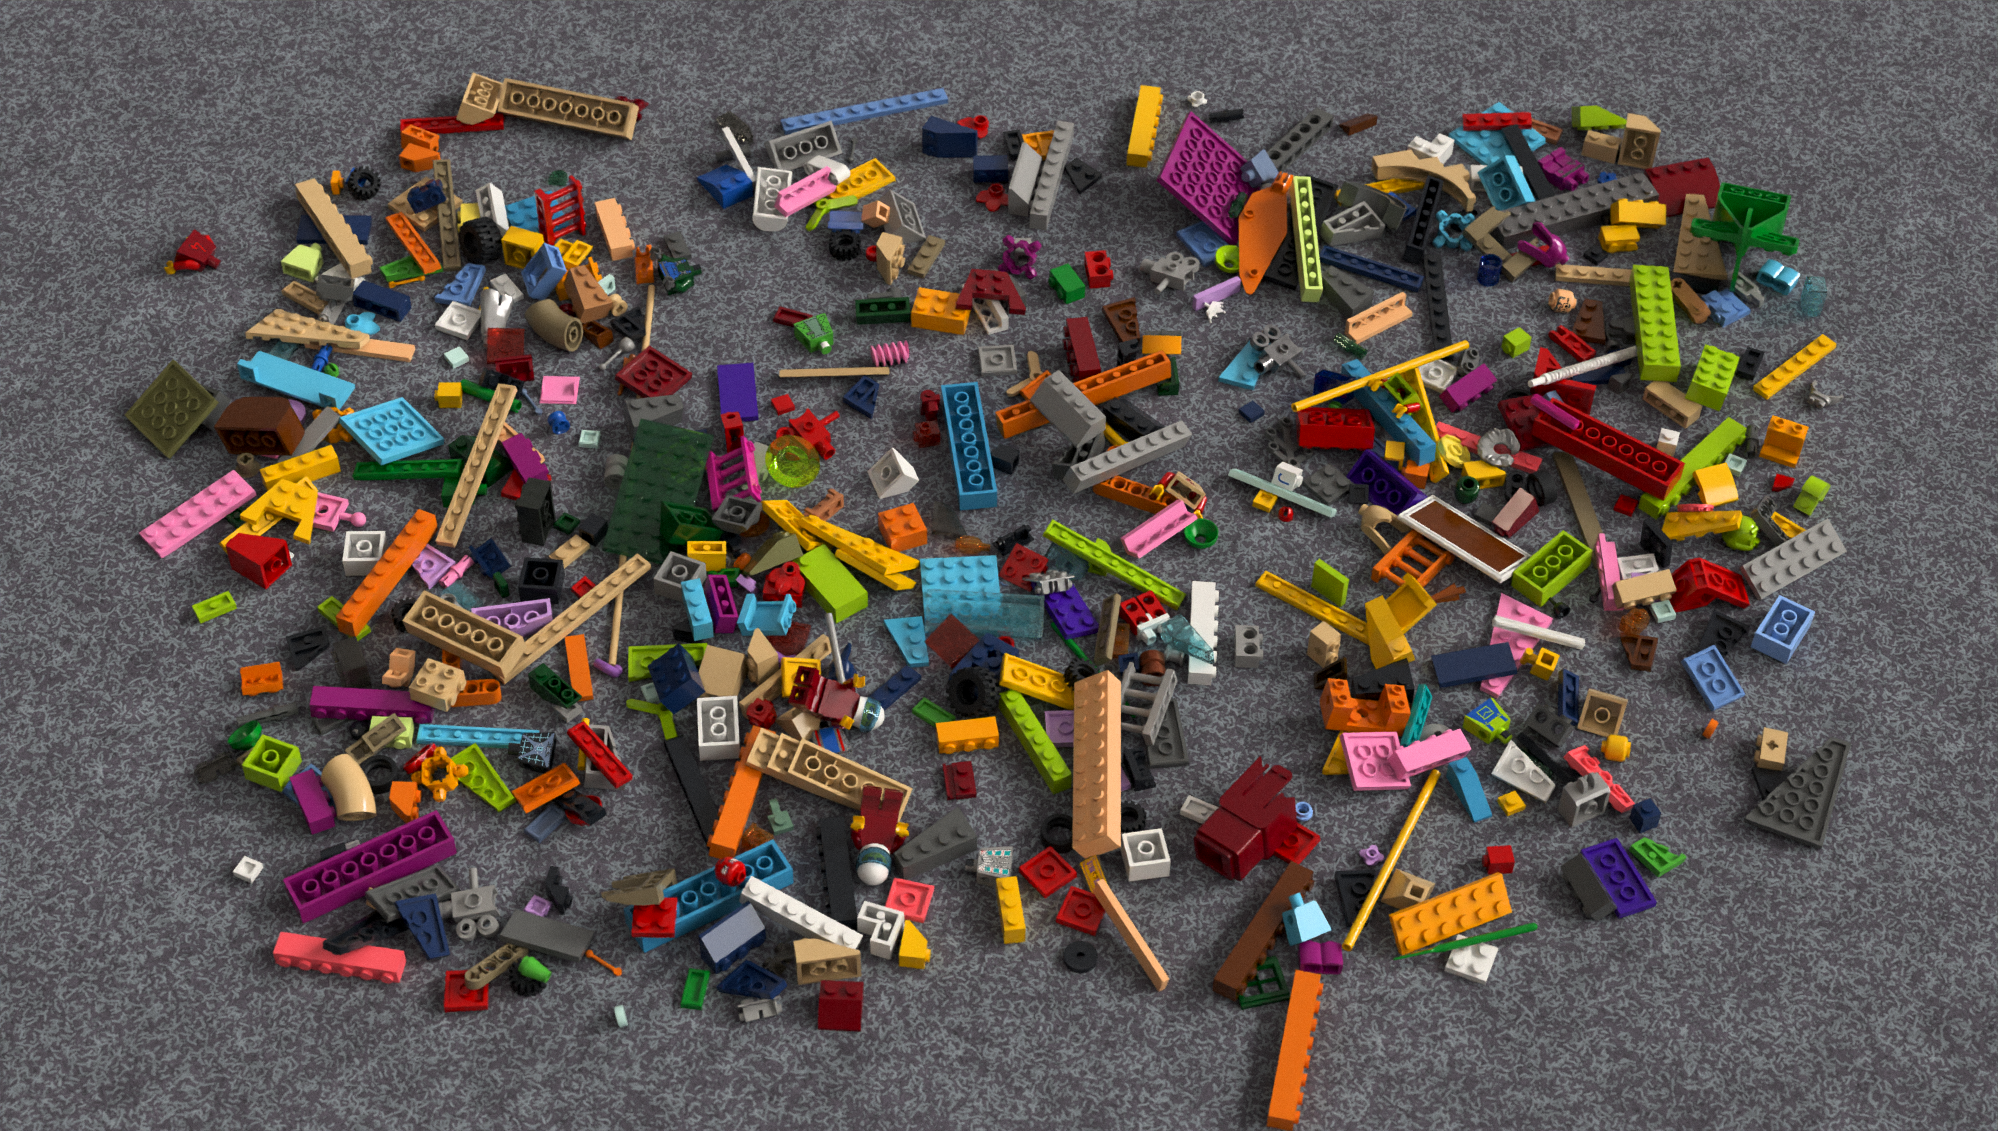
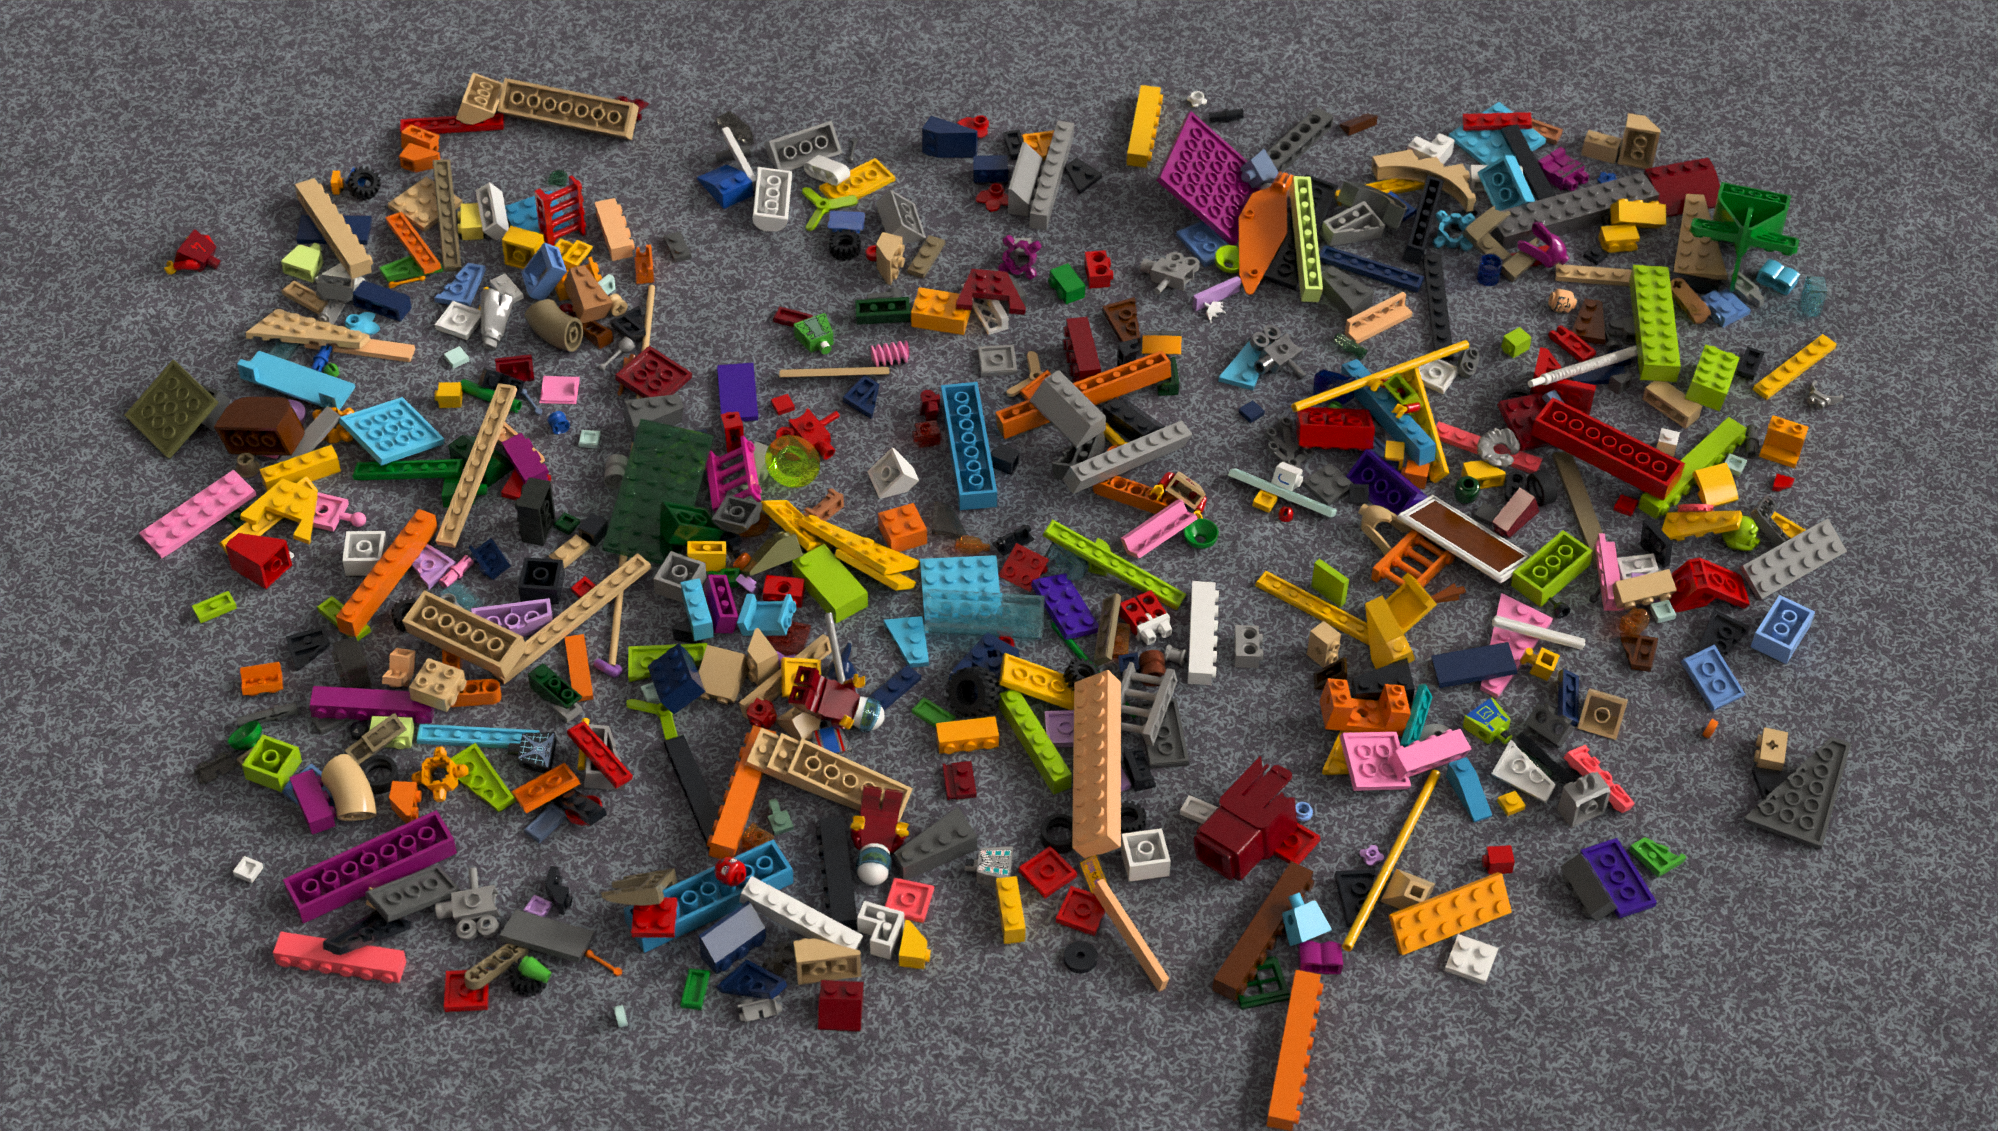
black piece [320,840,360,861] -> none
dark blue wing [393,893,450,960] -> none
red plate [403,742,437,774] -> none
dark blue bracket [407,179,446,214] -> none
black tyre [459,217,503,264] -> none
clear red tile [487,328,524,364] -> none
dark green tile [493,572,510,598] -> none
torso [649,246,702,296] -> none
white brick [697,696,740,761] -> none
red plate [767,561,805,596] -> none
bright pink fence [774,166,836,217] -> none
medium blue plate [781,88,948,135] -> none
light nougat brick [861,201,890,228] -> none
clear red tile [924,613,980,669] -> none
light grey hinge [1022,570,1074,595] -> none
clear light blue slope [1160,613,1214,664] -> none
clear green axle [1228,192,1248,218] -> none
green piece [1393,923,1538,960] -> none
light yellow tile [1438,435,1471,468] -> none
magenta brick [1439,363,1497,413] -> none
dark pink axle [1530,394,1580,430] -> none
lime slope [1571,106,1627,130] -> none
yellow head [1601,734,1631,762] -> none
dark blue brick [1629,798,1661,833] -> none
lime brick [1793,475,1831,516] -> none

